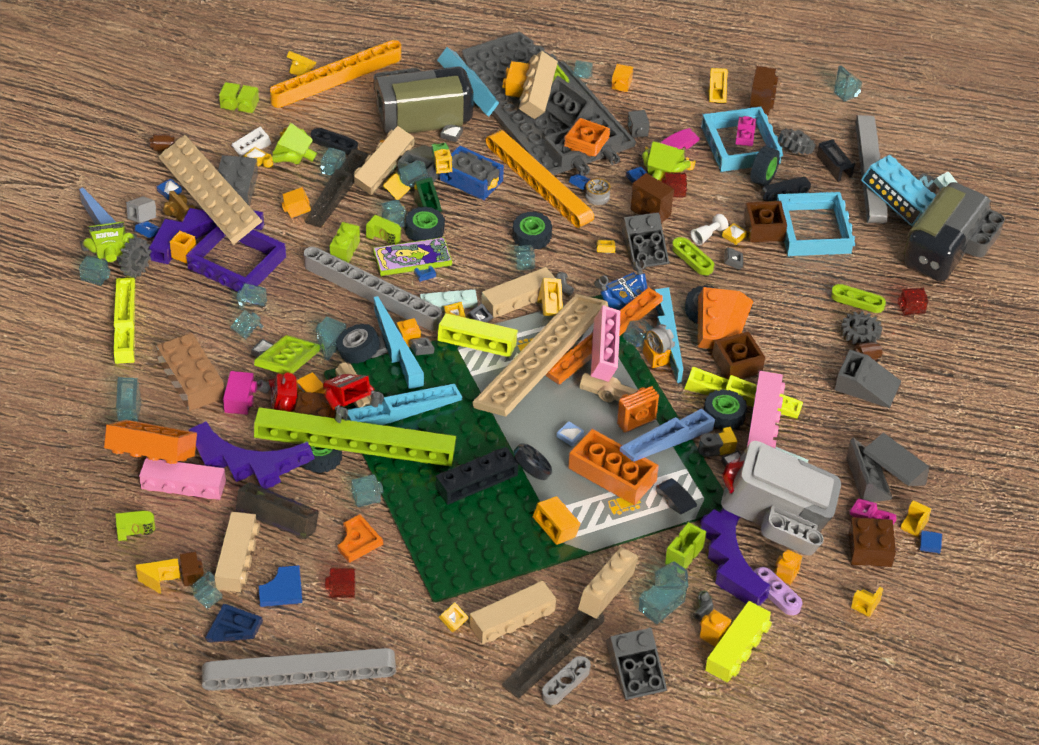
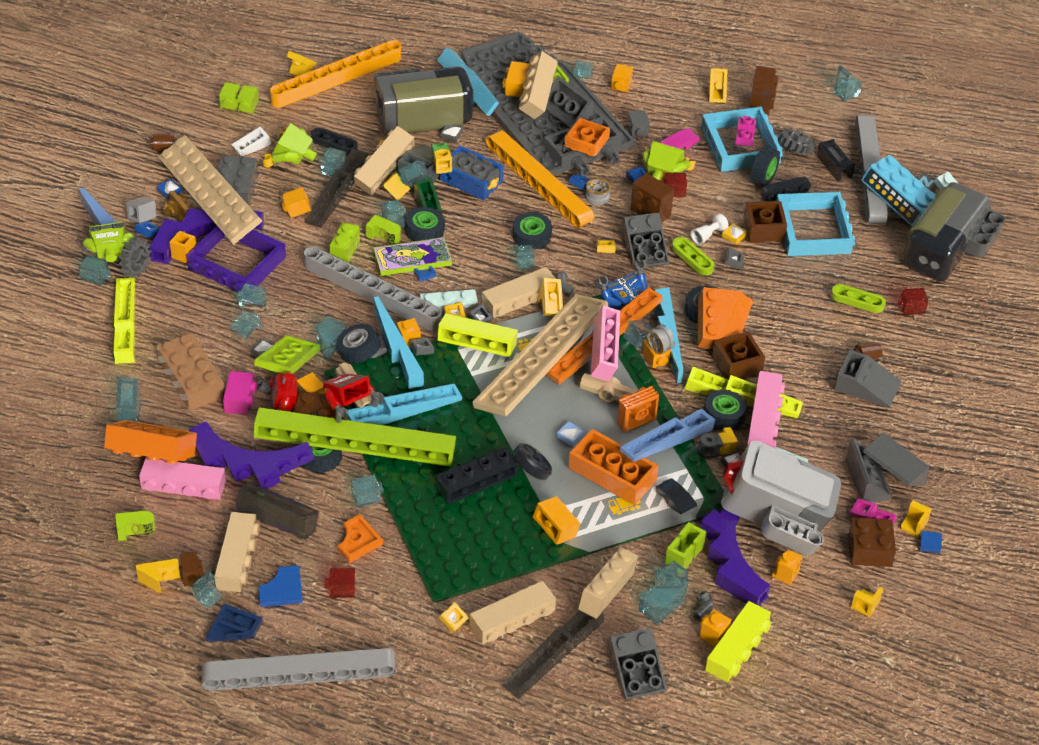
tile [244,147,267,166] -> none
light grey beam [542,656,591,705] -> none
lavender plate [754,567,802,615] -> none
dark grey gear [841,311,882,345] -> none

